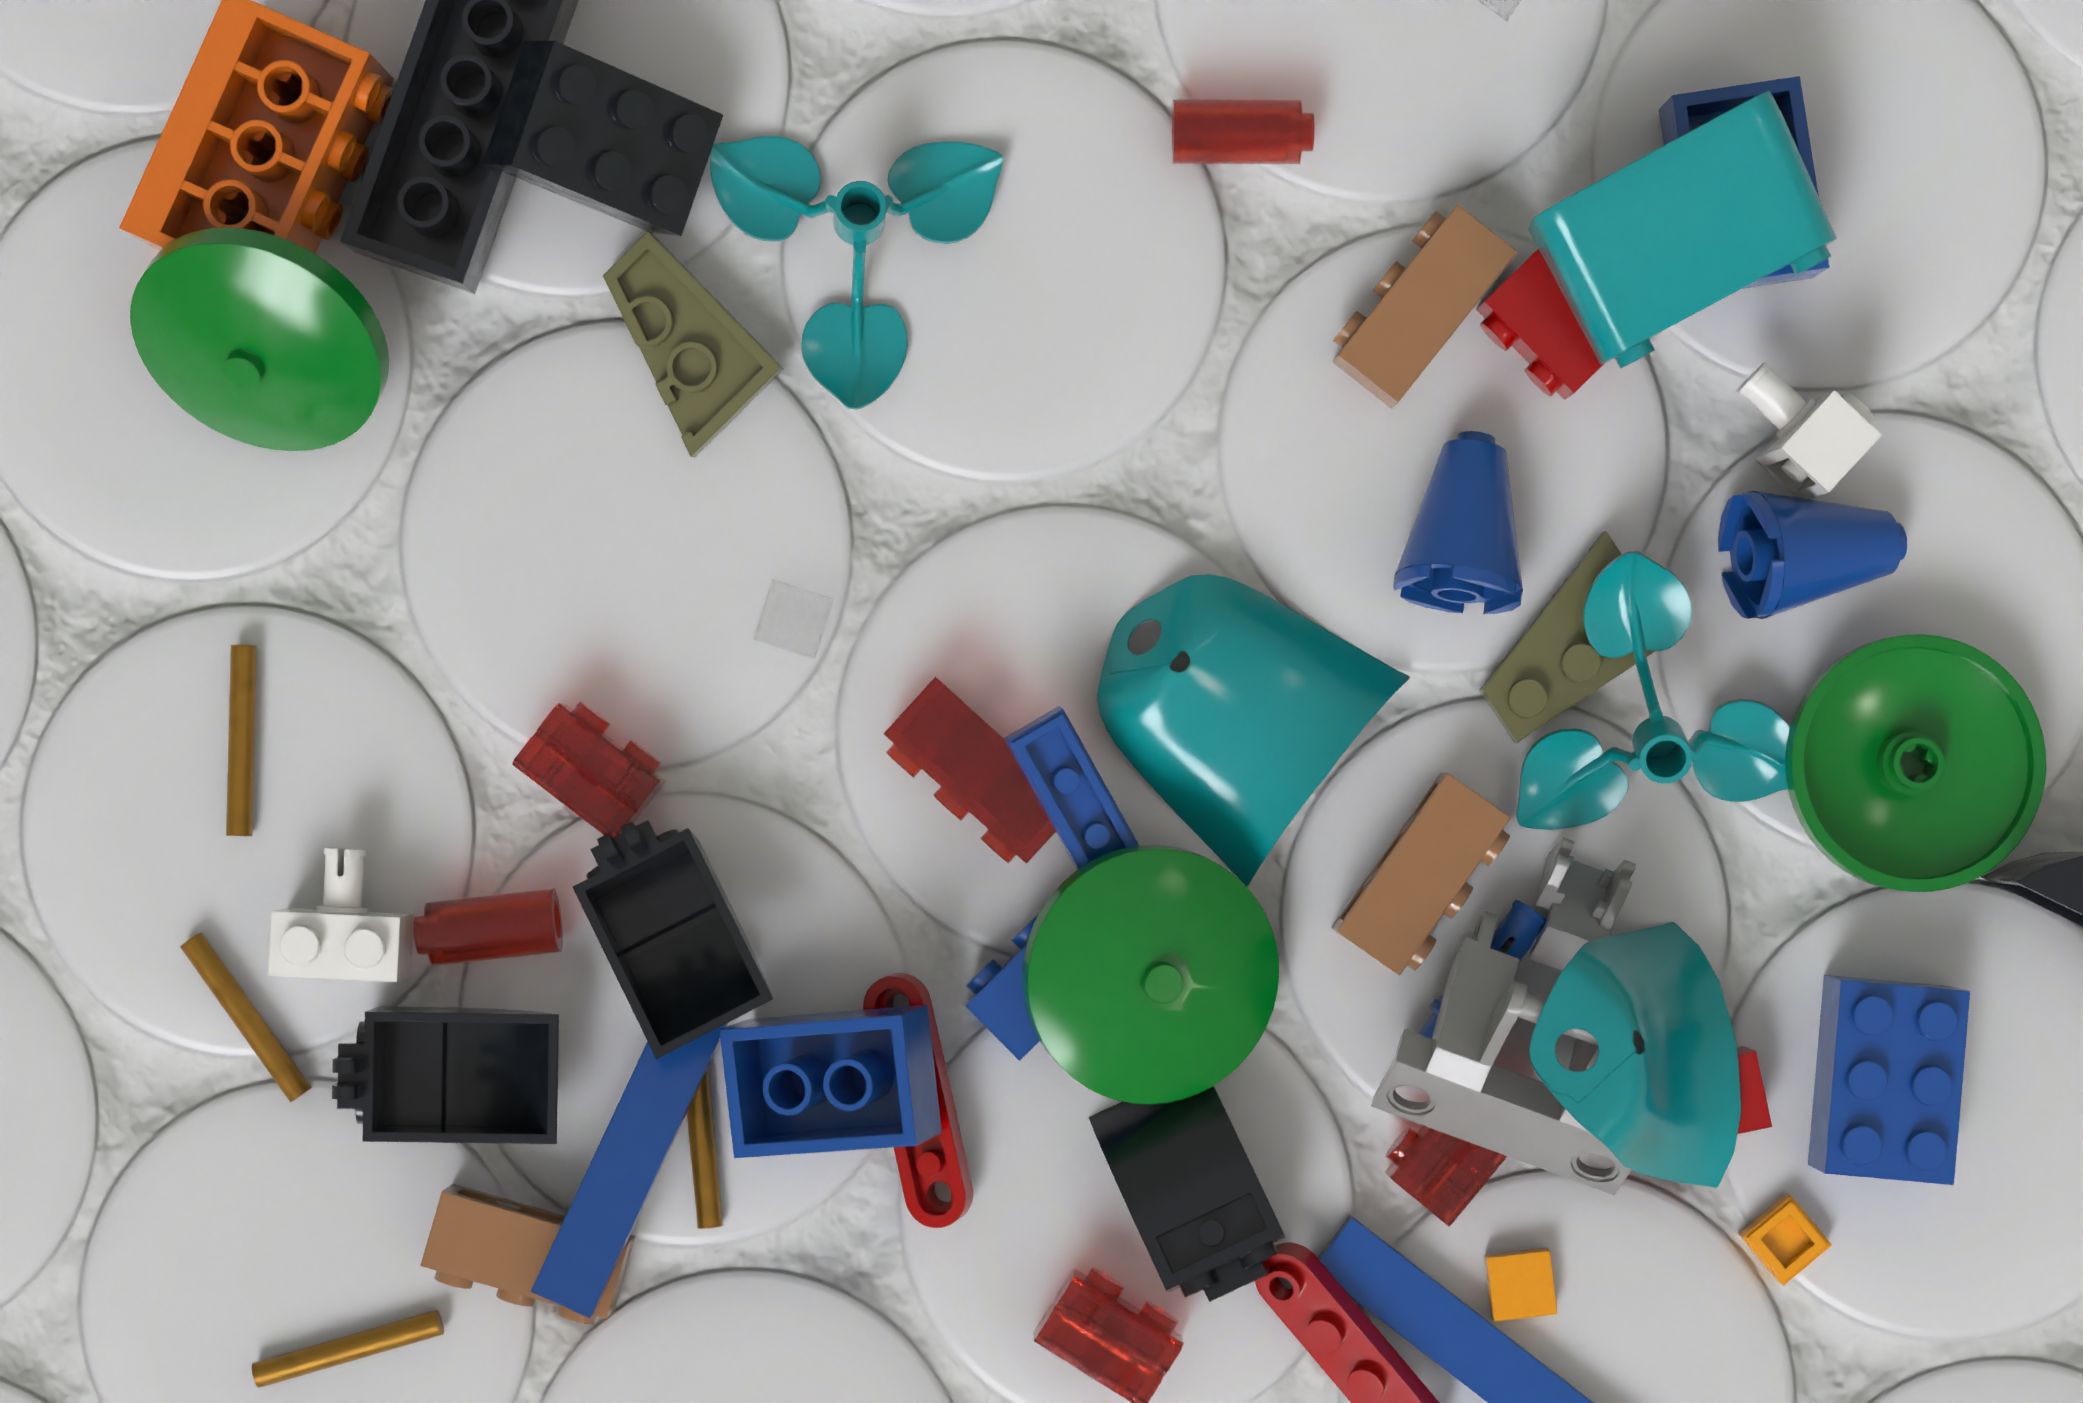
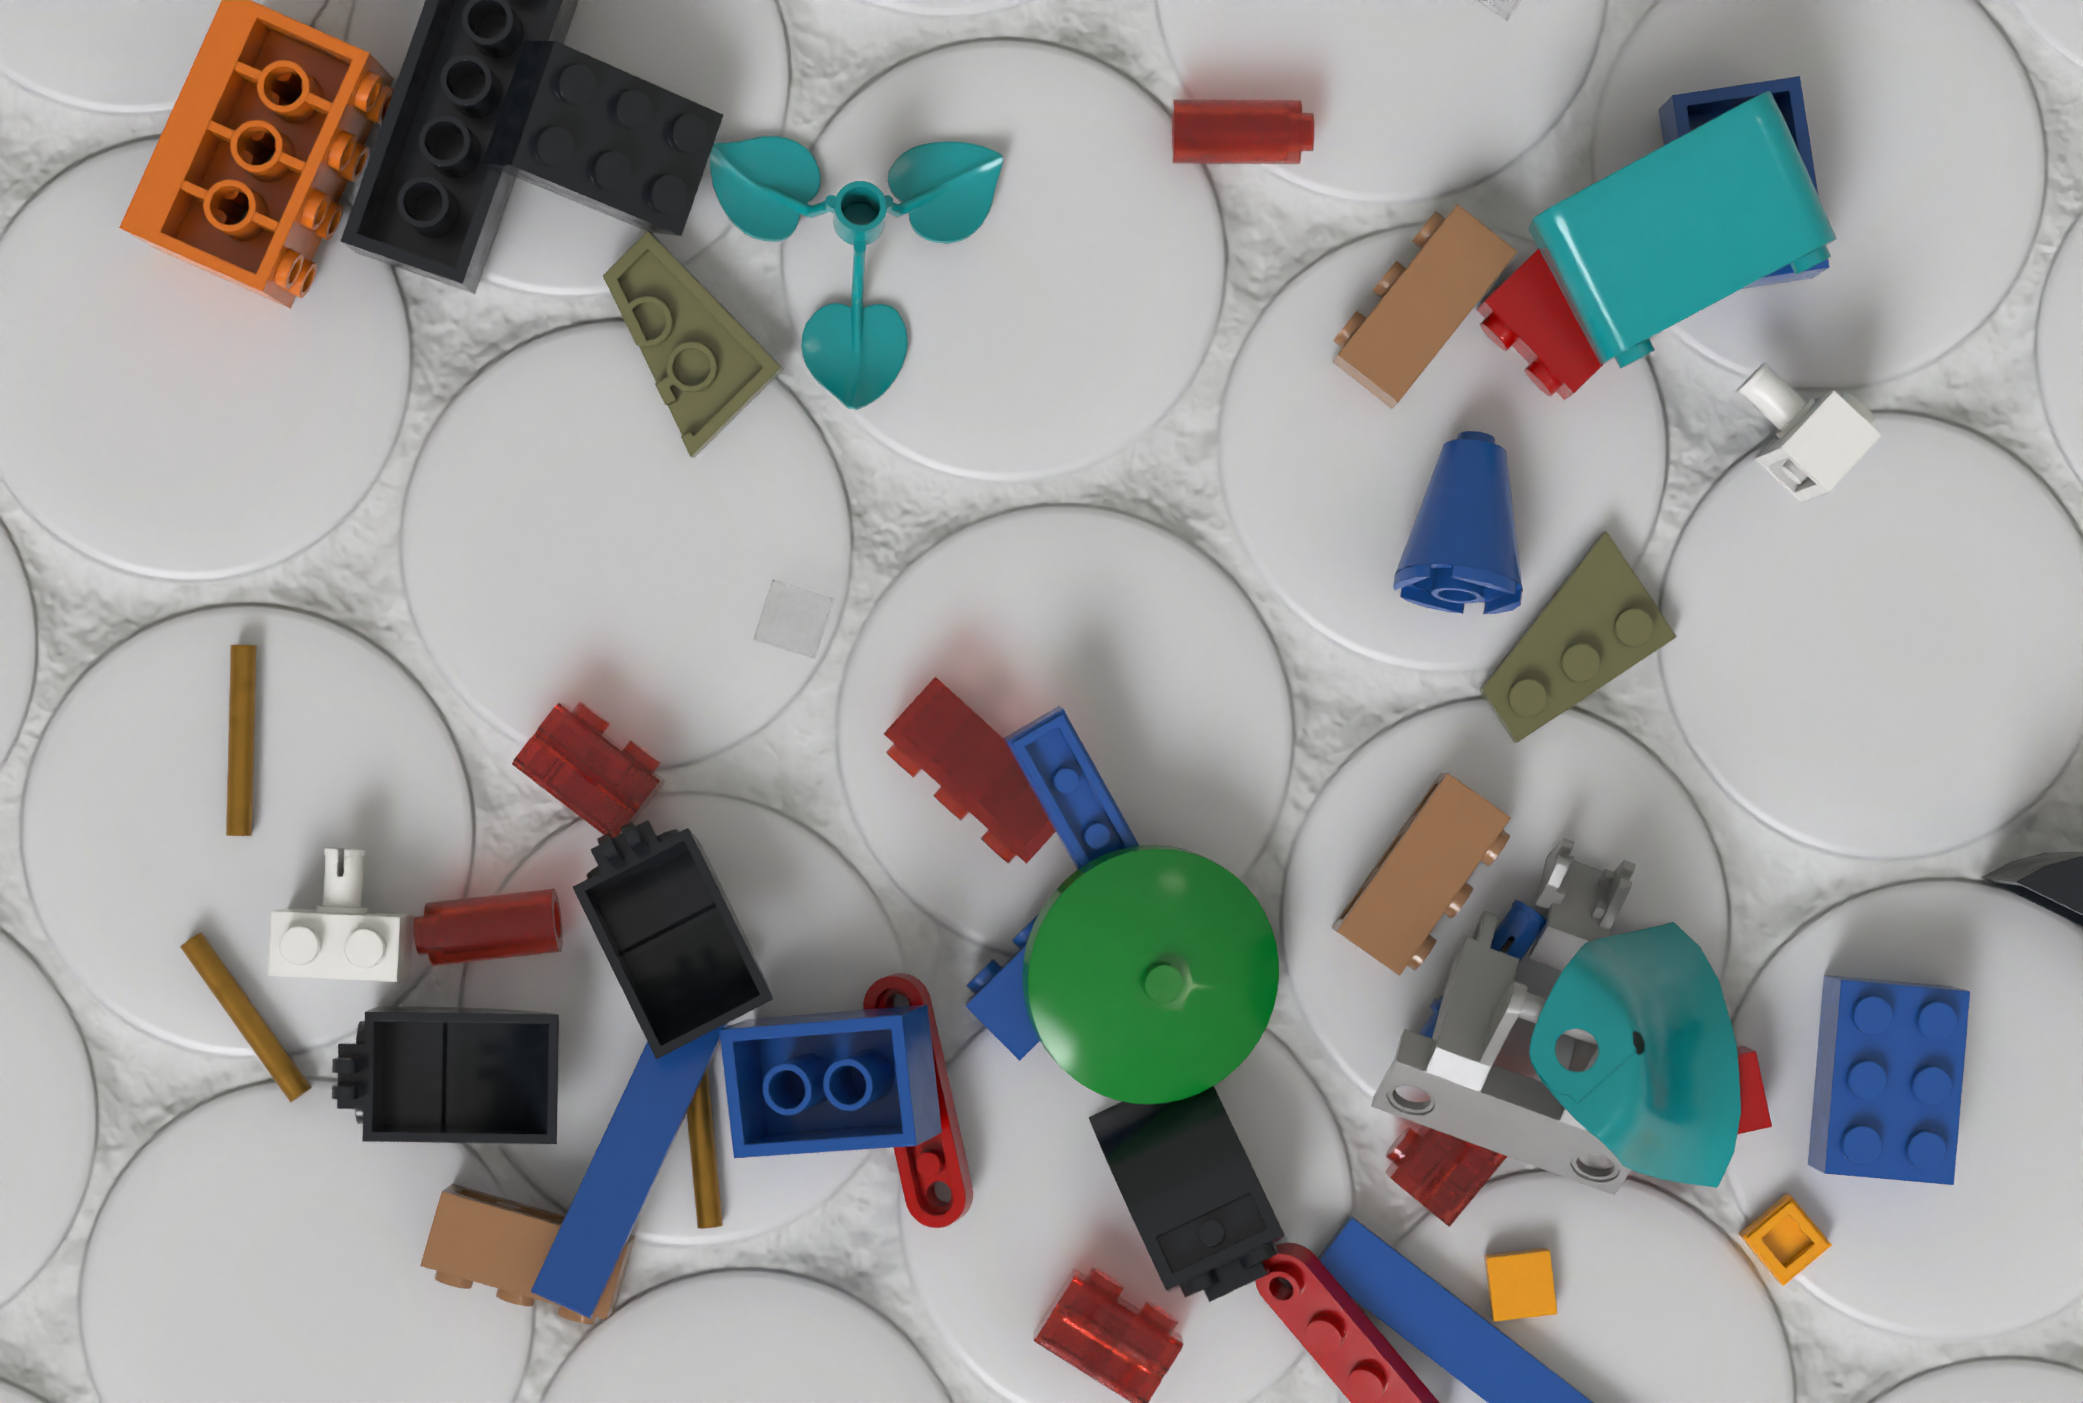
green dish [130,227,389,451] -> none
pearl gold bar [252,1310,444,1388] -> none
teal piece [1097,574,1410,886] -> none
teal plant [1516,551,1790,830] -> none
blue cone [1718,491,1907,619] -> none
green dish [1785,634,2046,892] -> none

